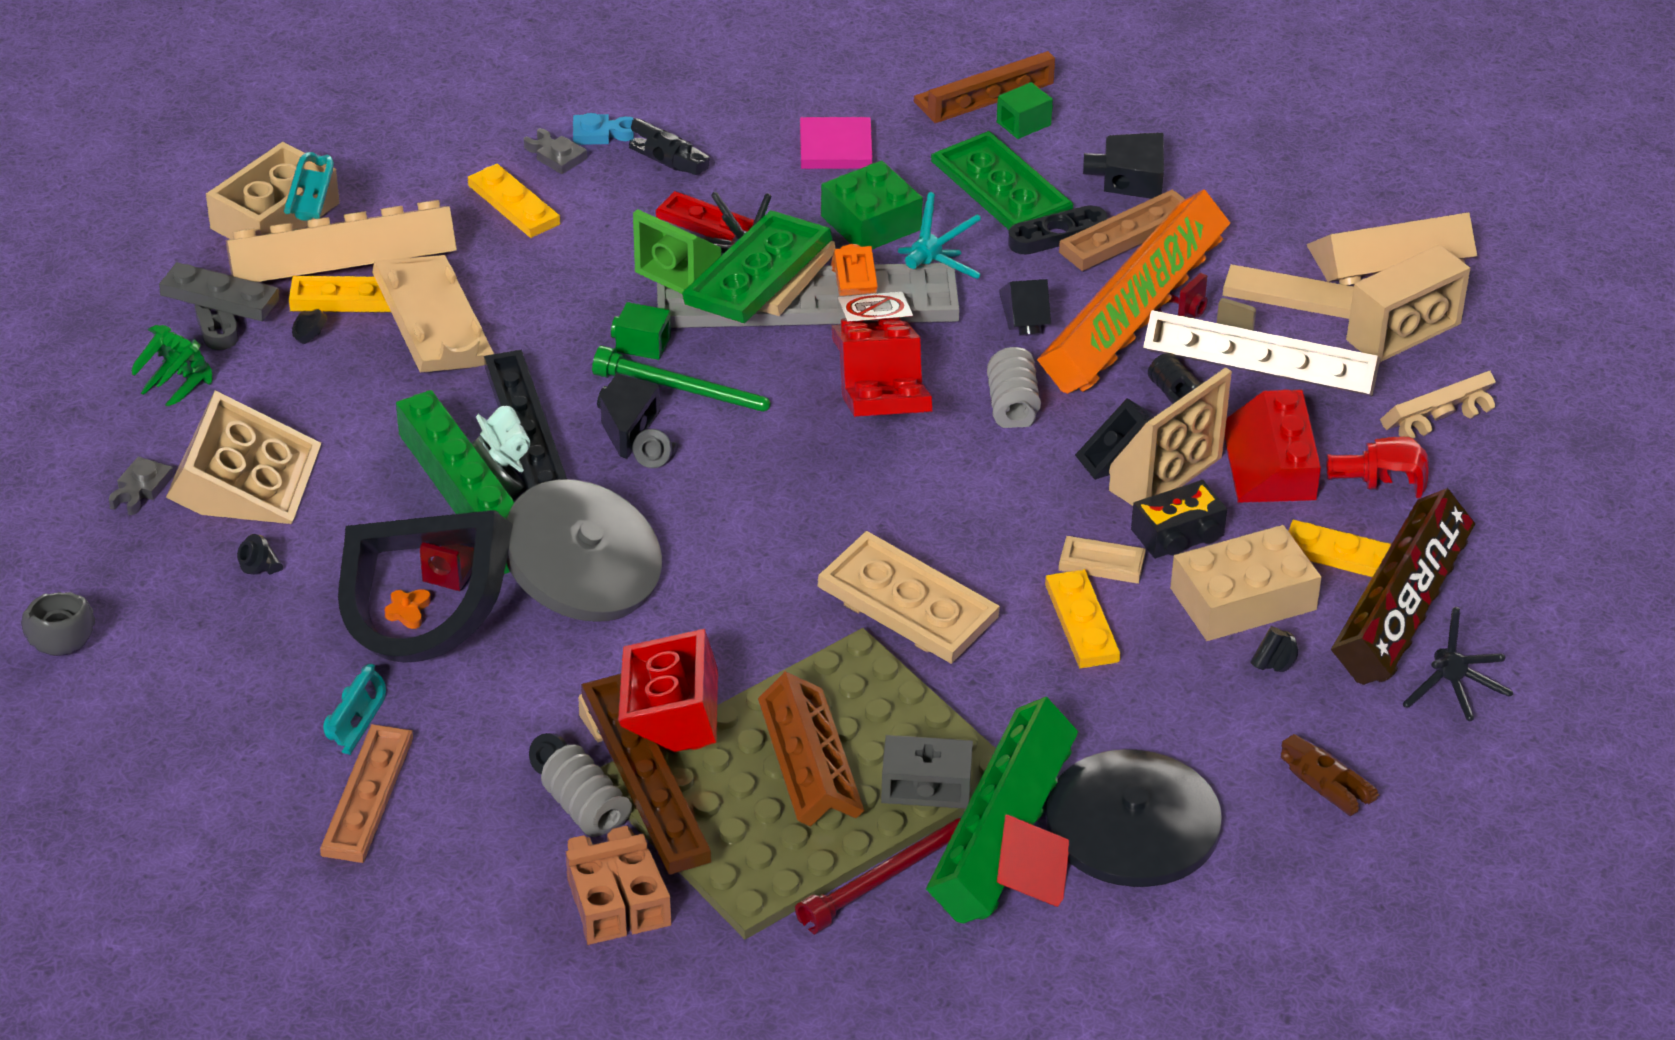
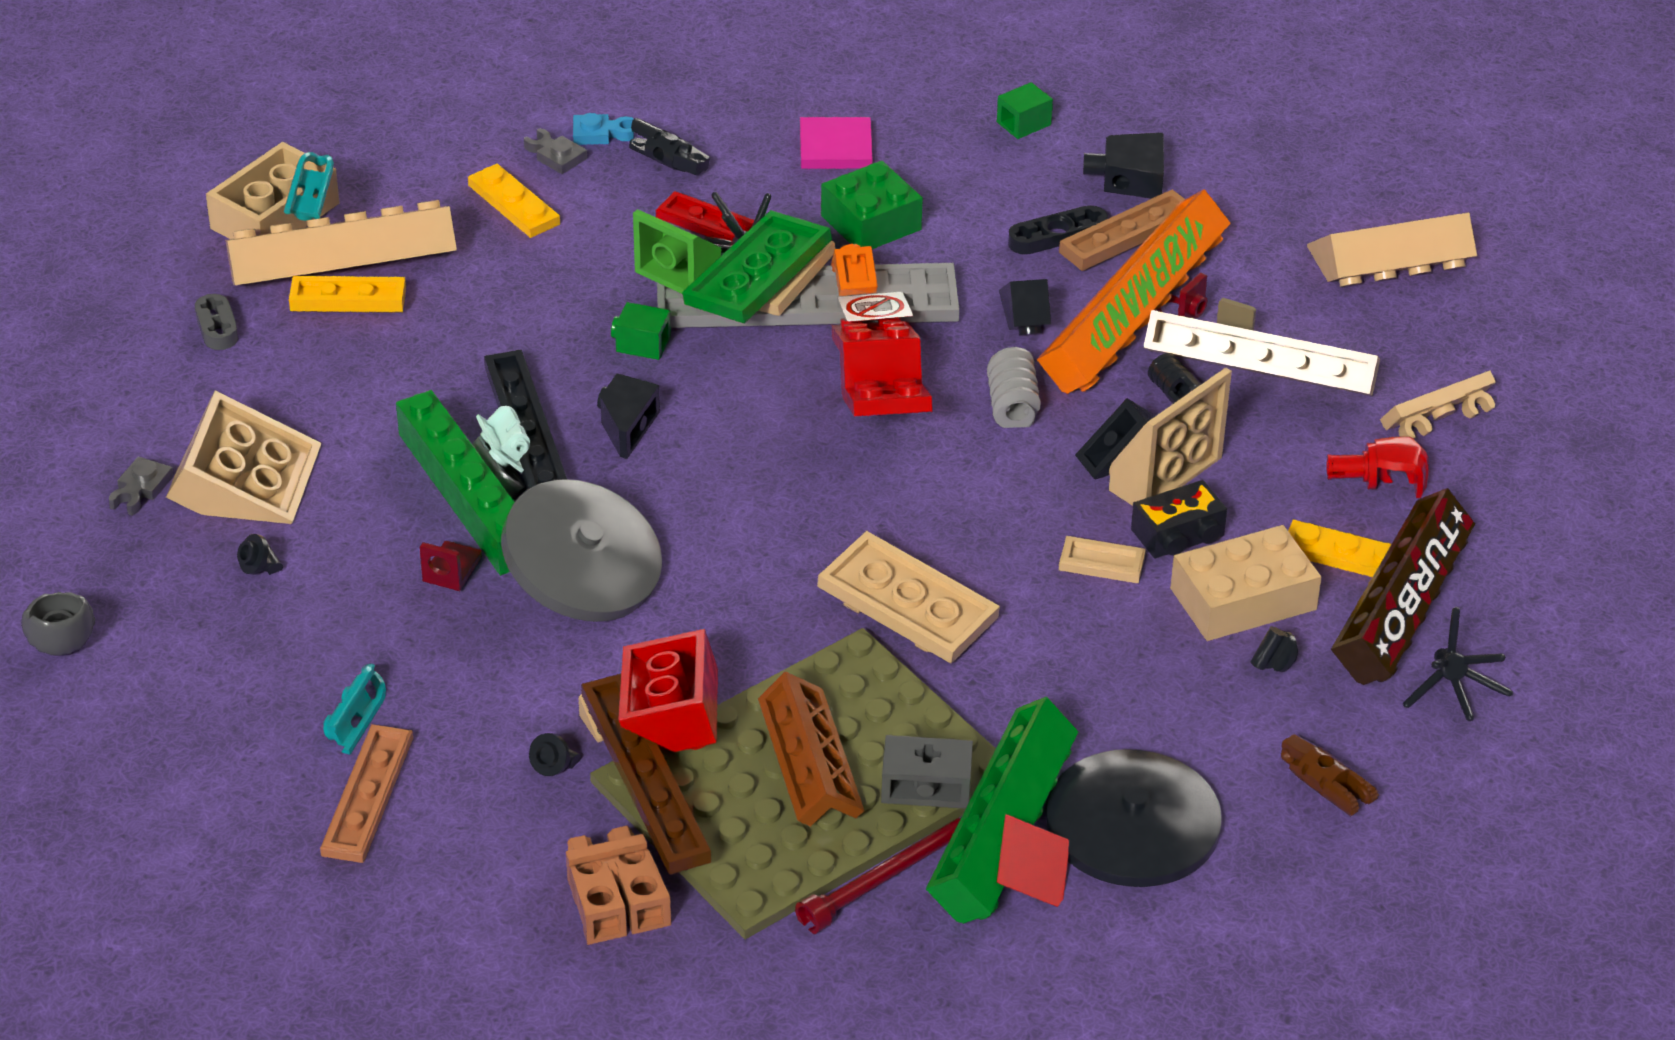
green piece [131,325,212,406] -> none
dark grey plate [159,262,279,322] -> none
black piece [292,309,327,344] -> none
black window [338,510,512,663] -> none
tan piece [372,255,494,373] -> none
orange piece [384,589,431,629] -> none
light grey piece [541,744,632,837] -> none
green piece [592,345,771,411] -> none
plate [633,429,678,468] -> none
teal plant [898,192,981,279] -> none
dark orange fence [914,51,1055,123] -> none
green tile [931,131,1074,230] -> none
yellow plate [1045,569,1120,669] -> none
tan tile [1223,264,1354,319] -> none
red slope [1224,389,1321,503] -> none
tan brick [1346,245,1470,362] -> none

